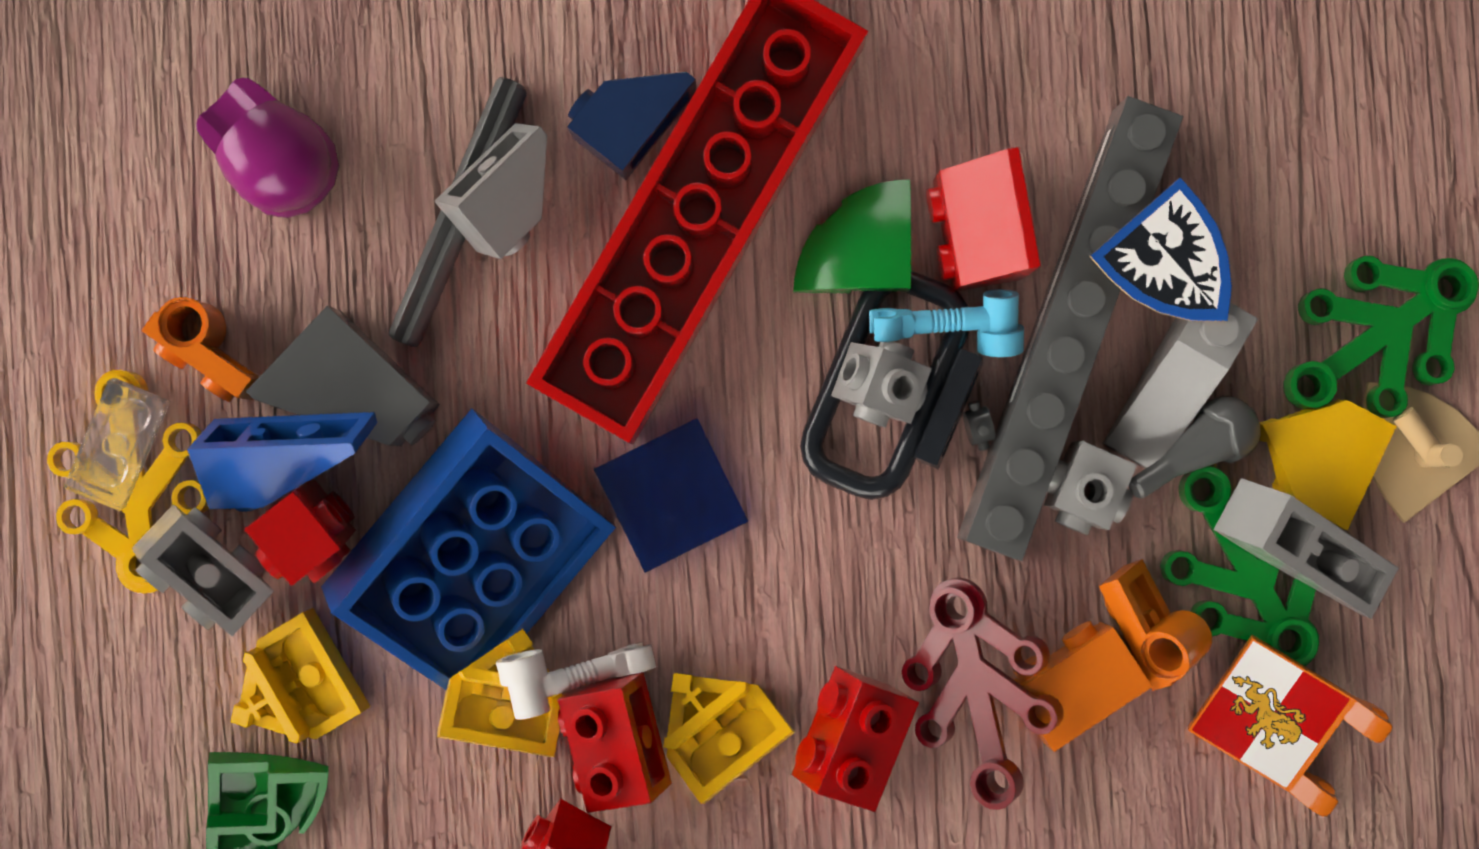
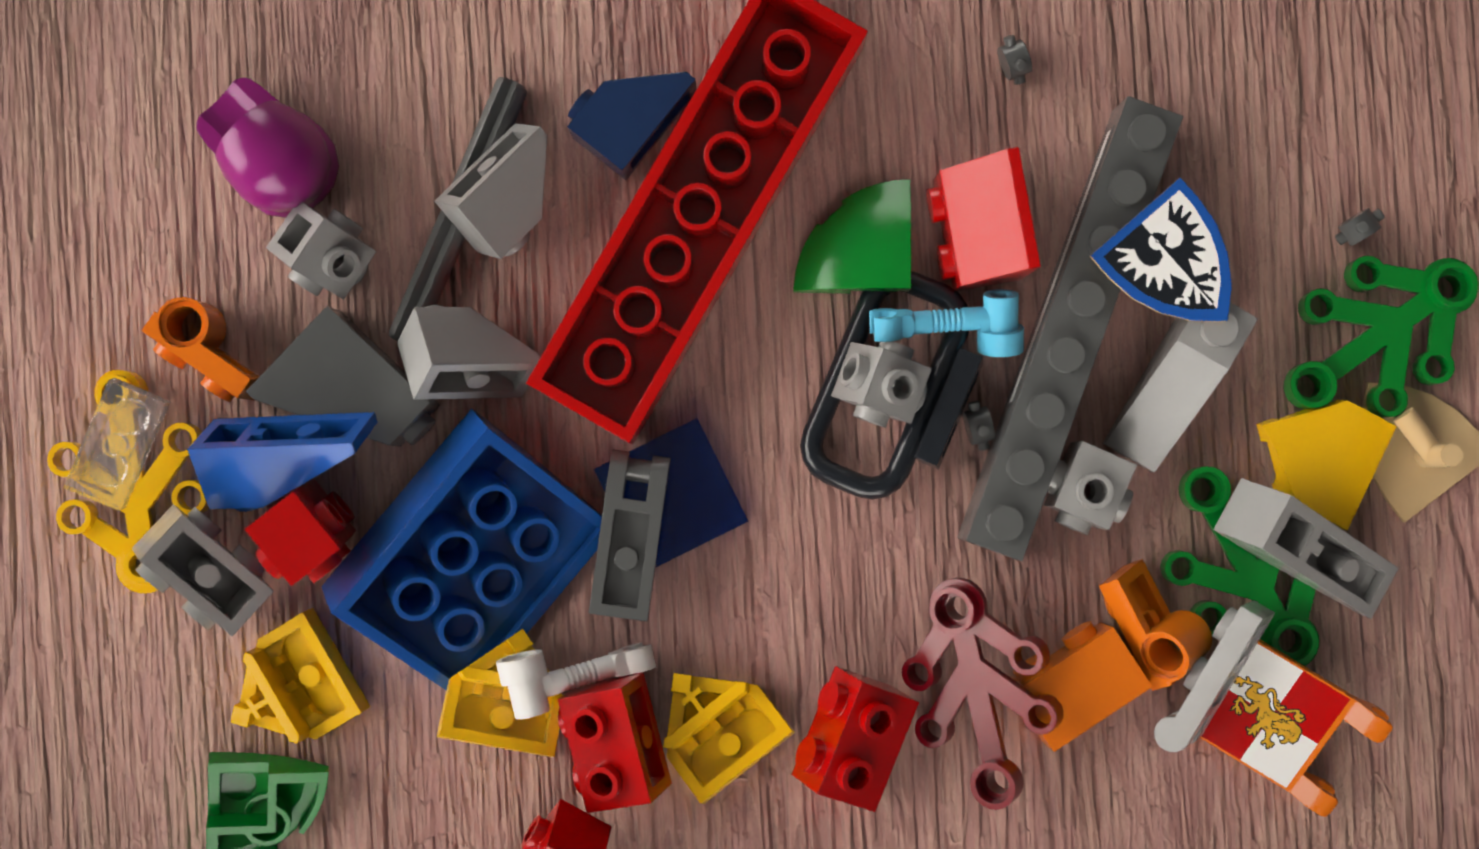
dark grey piece [1128,395,1261,499] -> none
none -> light grey brick [266,202,377,300]
none -> light grey slope [397,305,540,400]
none -> dark grey plate [589,449,671,622]
none -> dark grey piece [997,35,1032,85]
none -> light grey plate [1154,600,1275,752]
none -> dark grey piece [1335,208,1385,246]

